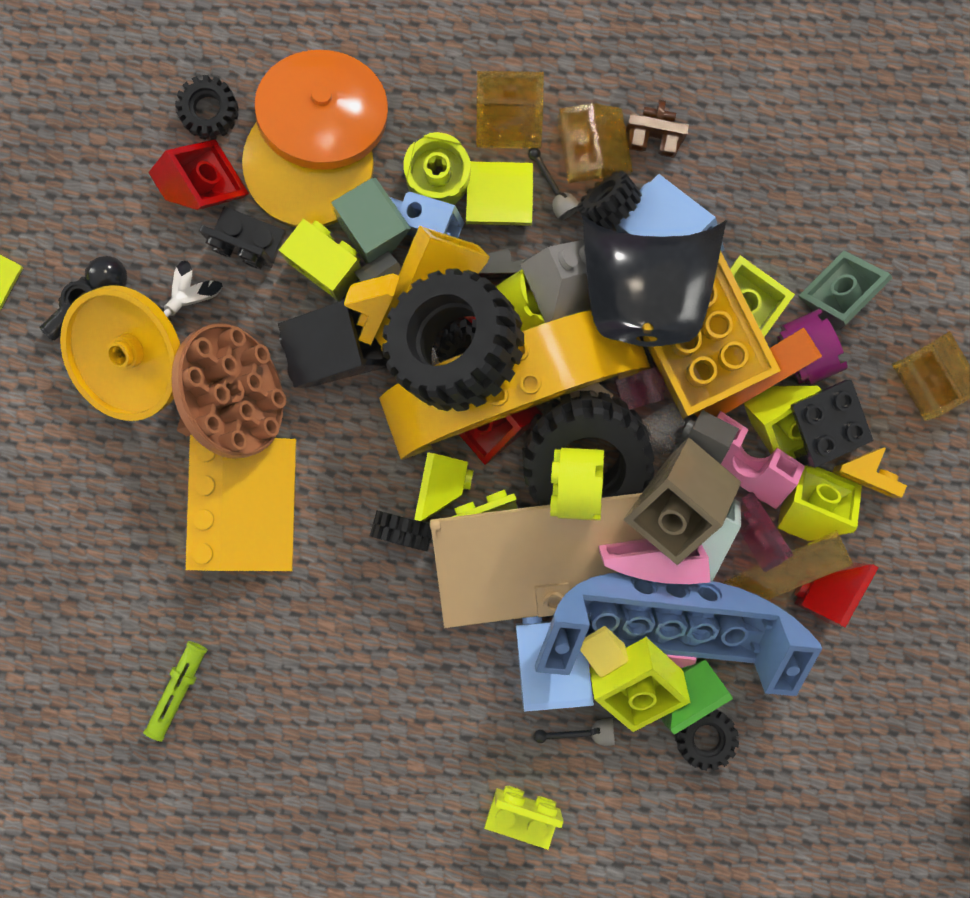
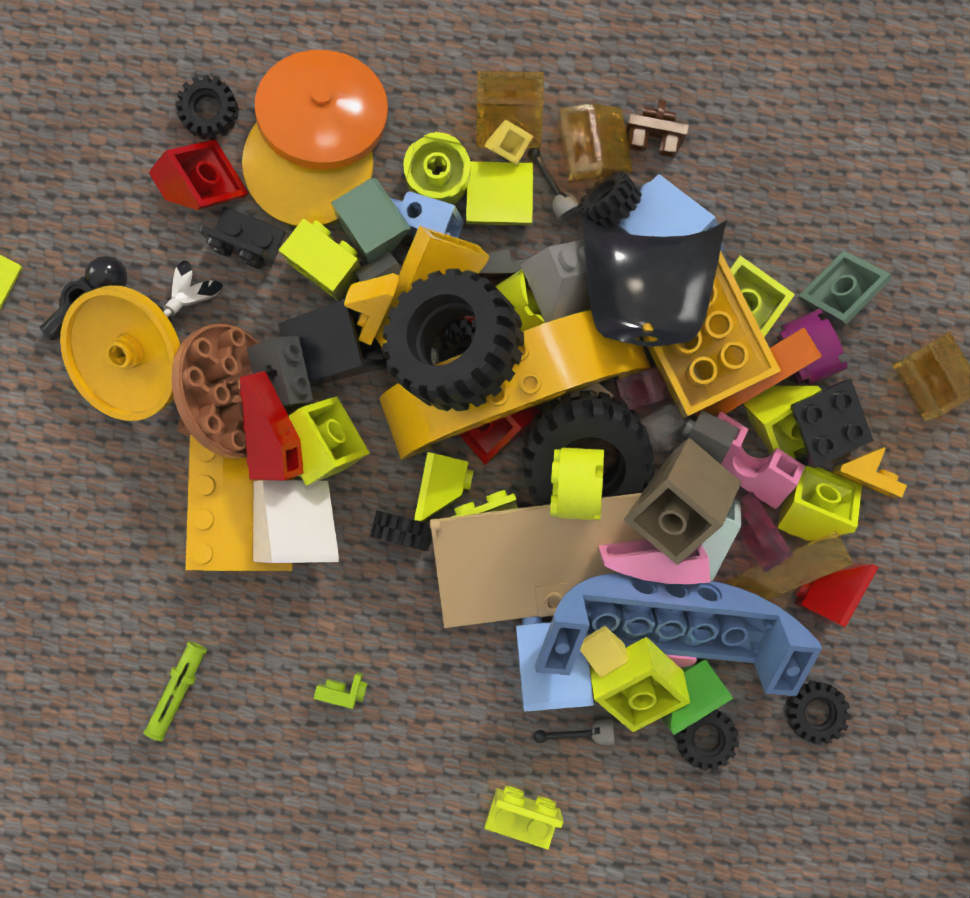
none -> red slope [240,371,303,481]
none -> dark grey brick [247,336,313,410]
none -> white slope [253,475,339,563]
none -> neon yellow brick [289,396,370,486]
none -> lime bracket [313,672,368,709]
none -> light yellow slope [484,119,533,165]
none -> black tyre [785,681,851,745]

